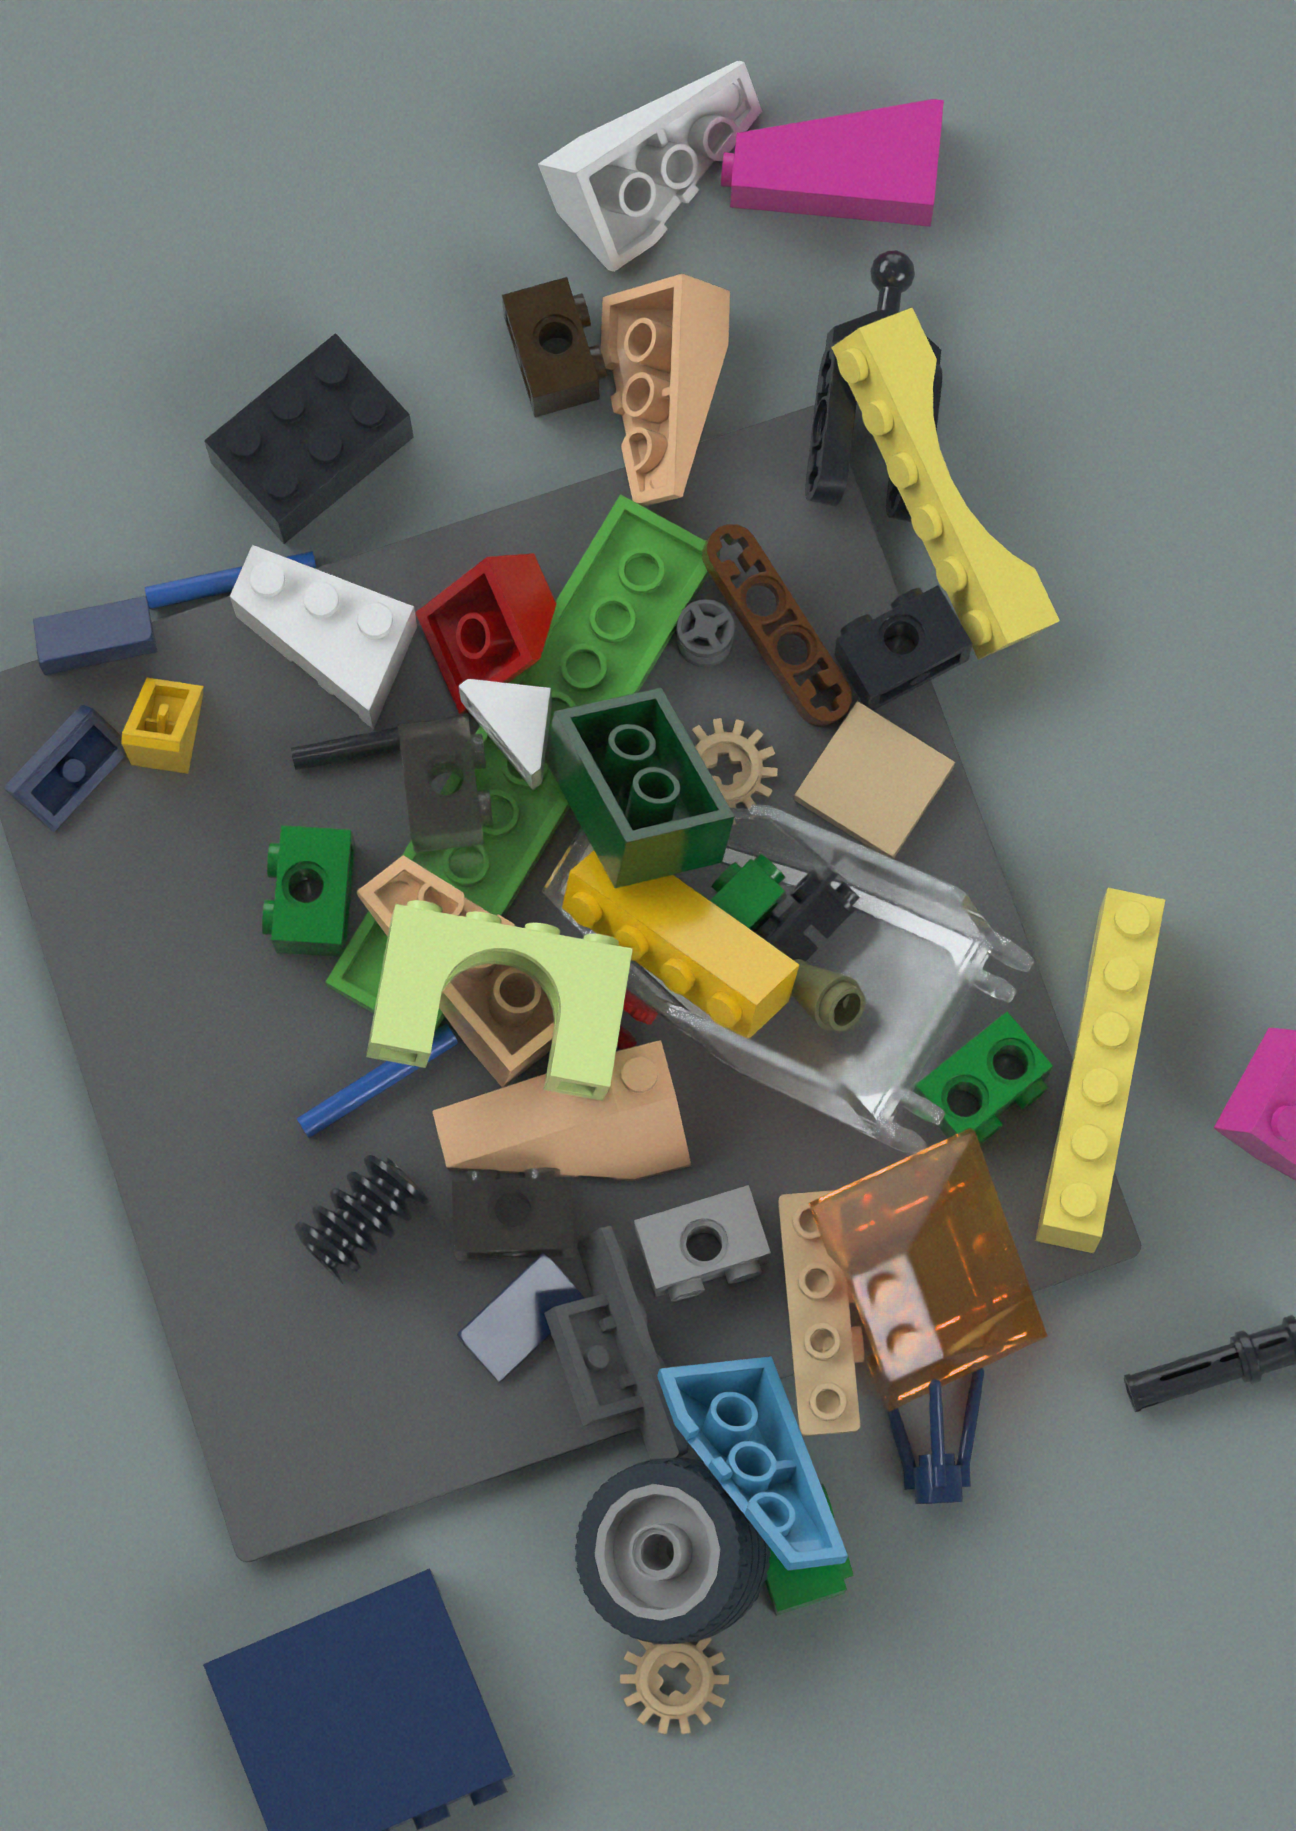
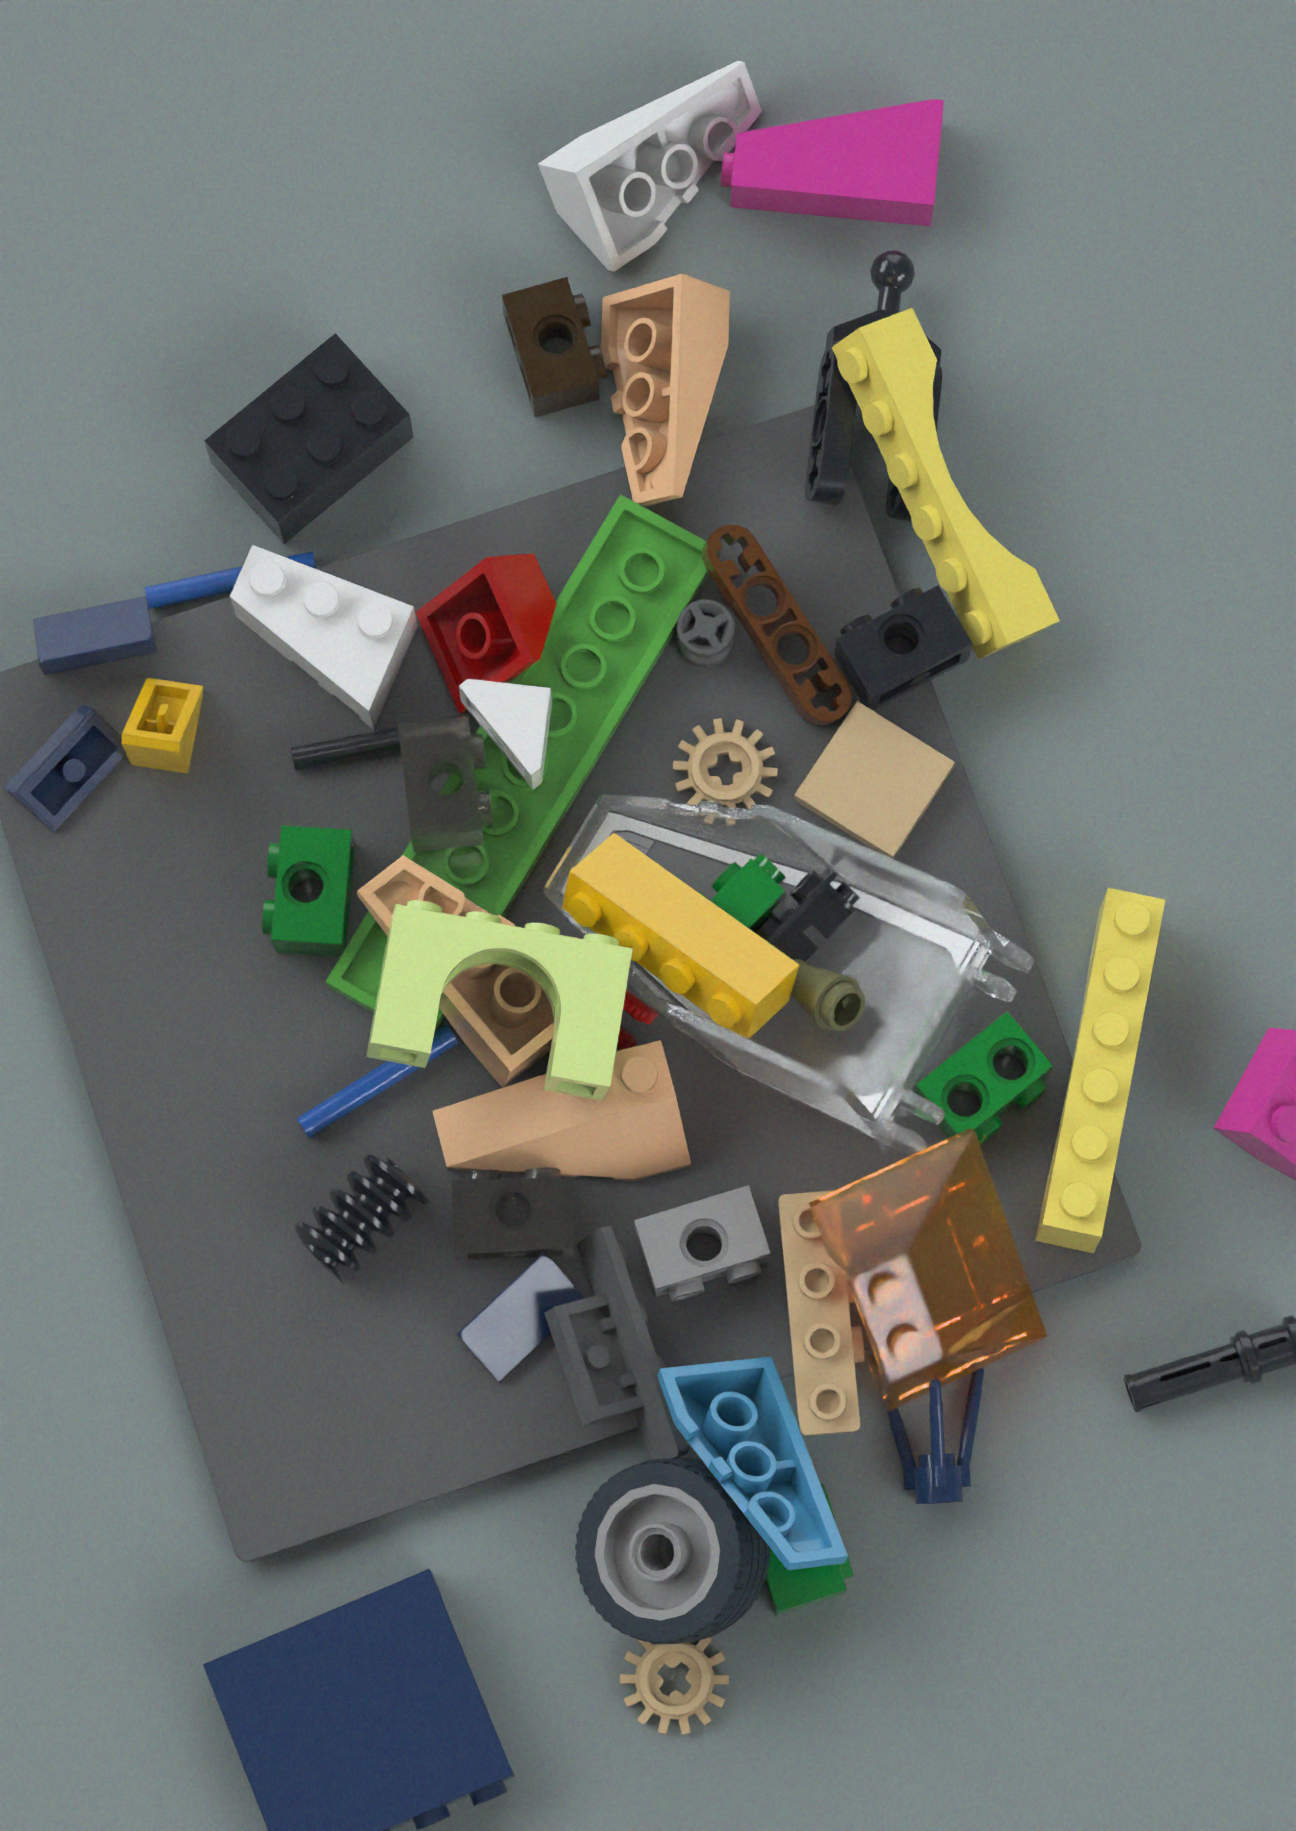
dark green brick [544,688,735,888] -> none

